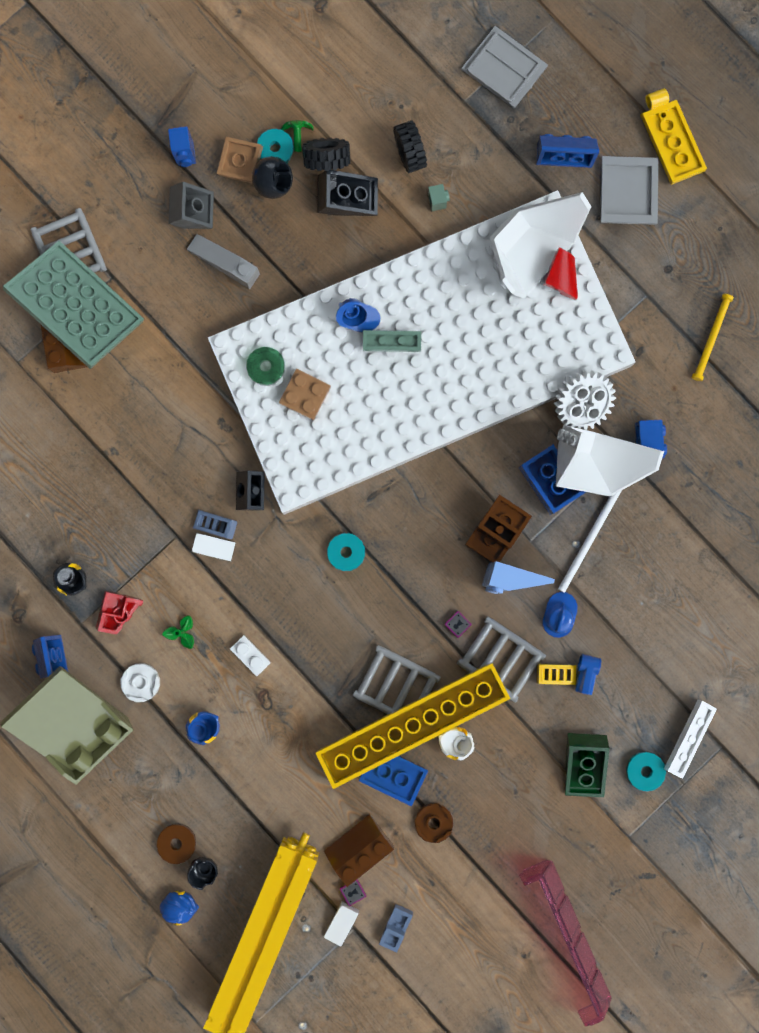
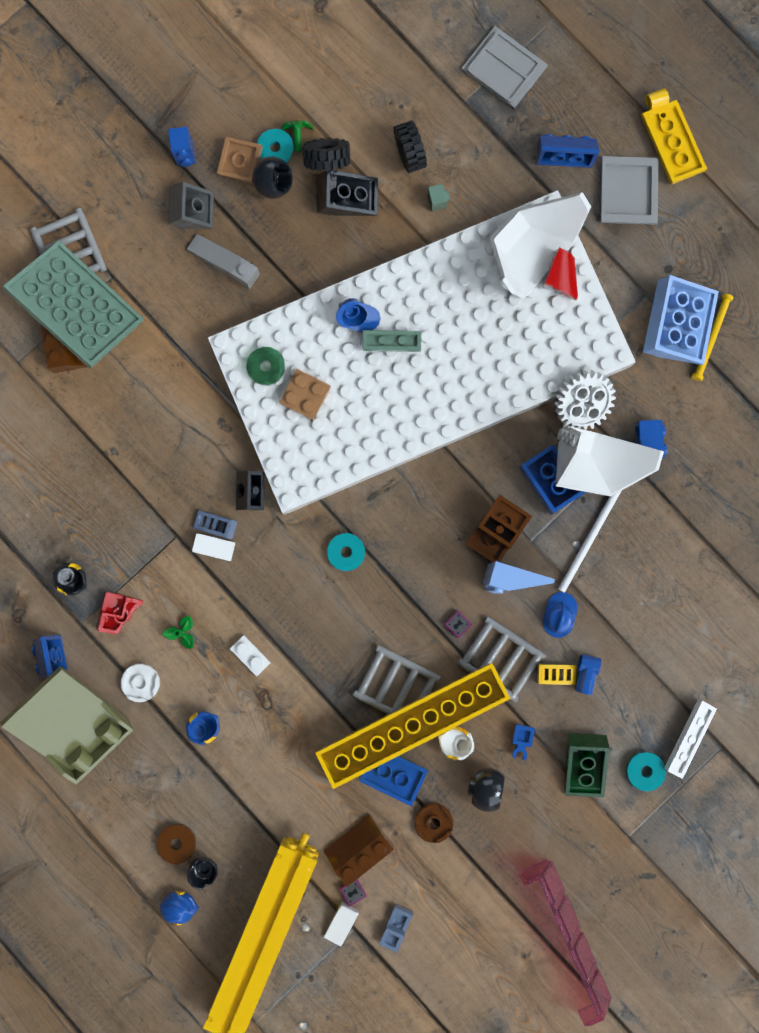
none -> black wheel [467,768,505,812]
none -> blue plate [511,724,535,760]
none -> light blue slope [643,275,719,365]

